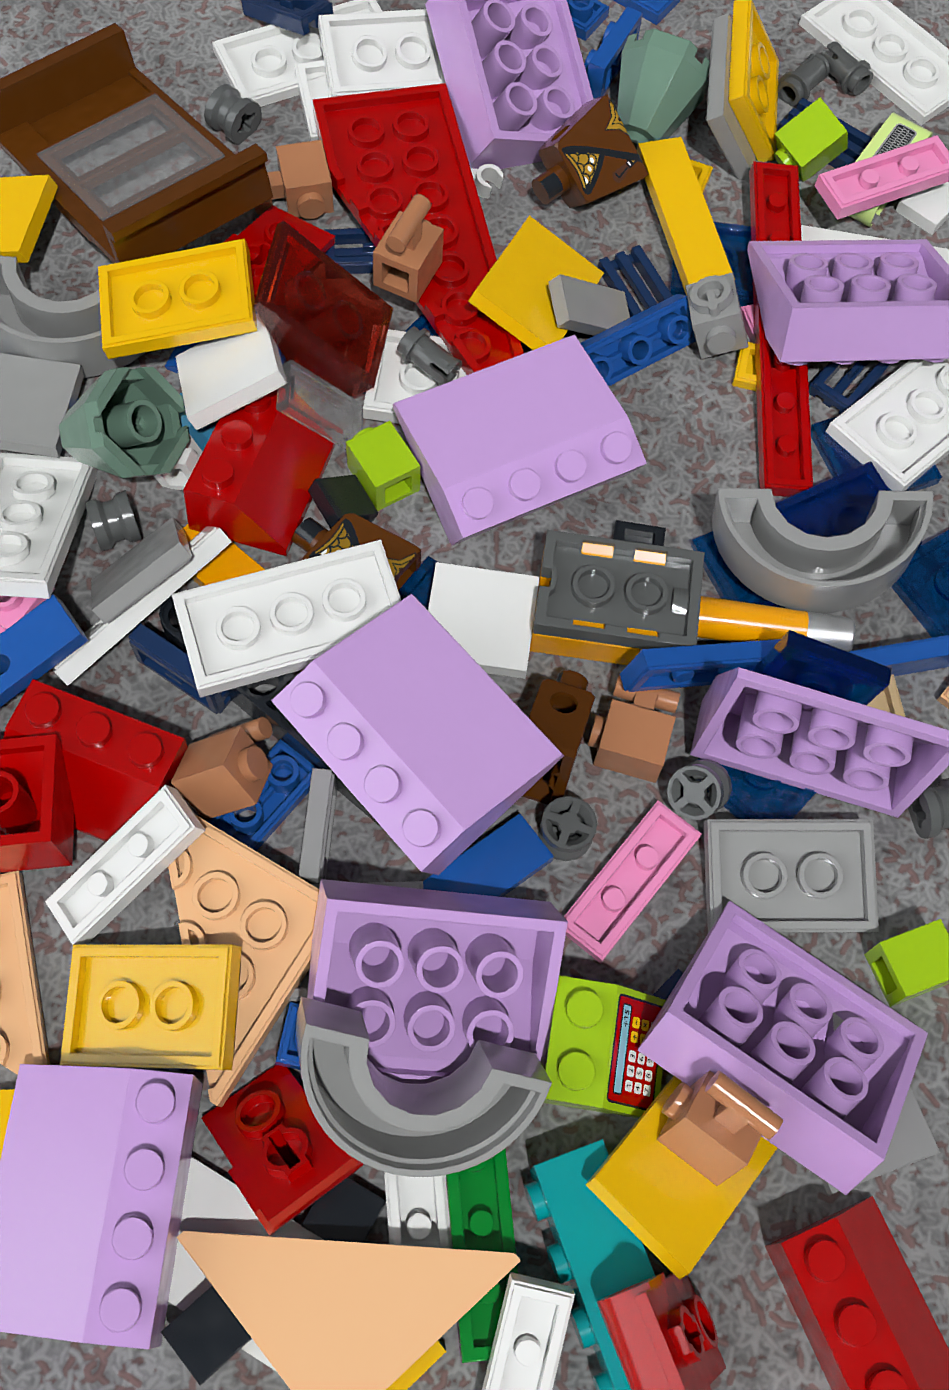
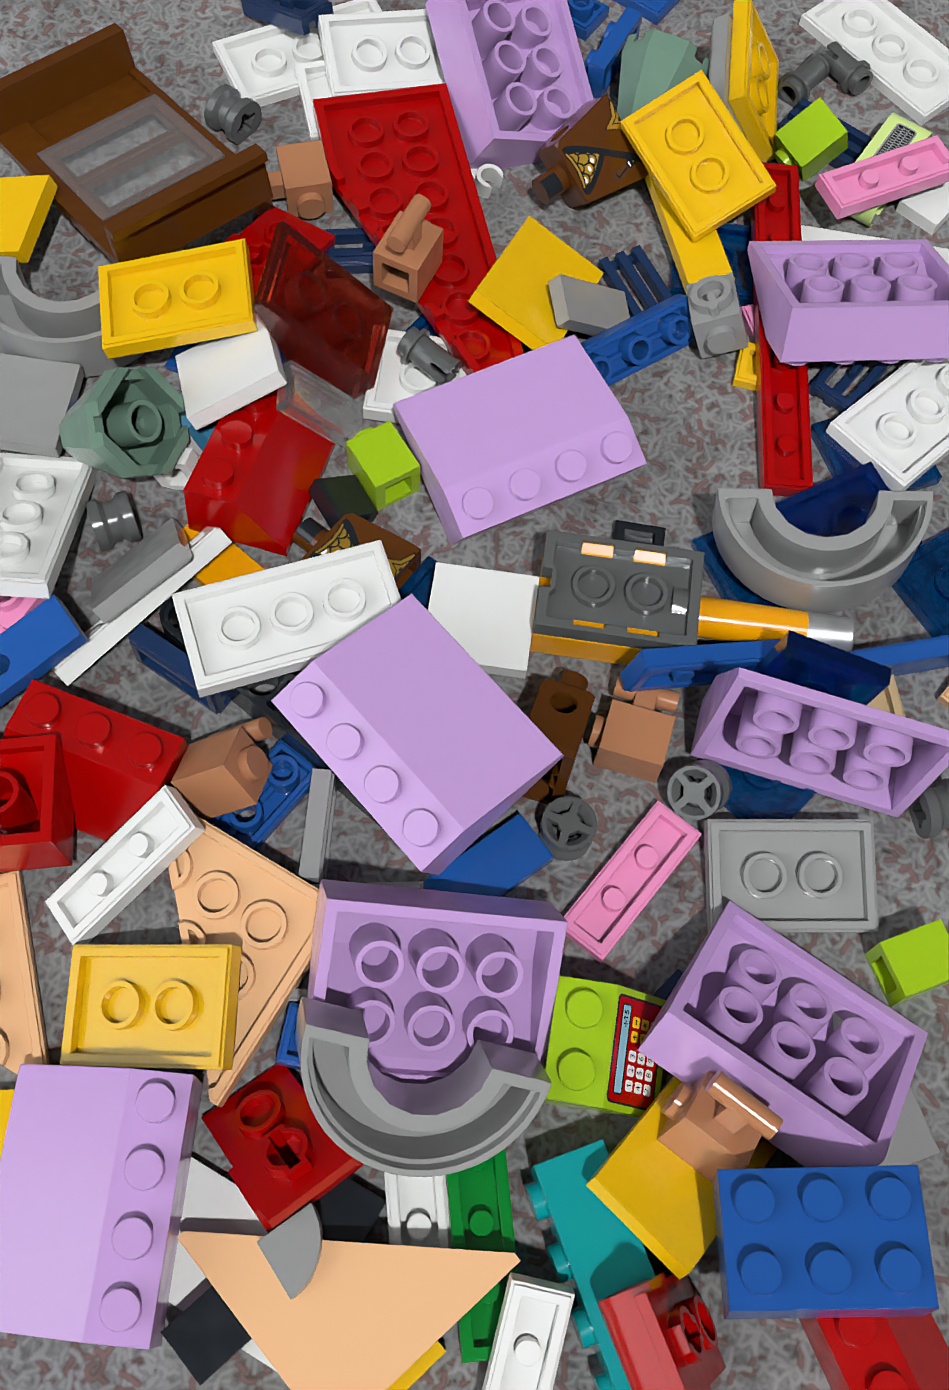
none -> light grey tile [257,1203,323,1300]
none -> yellow tile [620,69,777,243]
none -> blue brick [713,1165,939,1319]

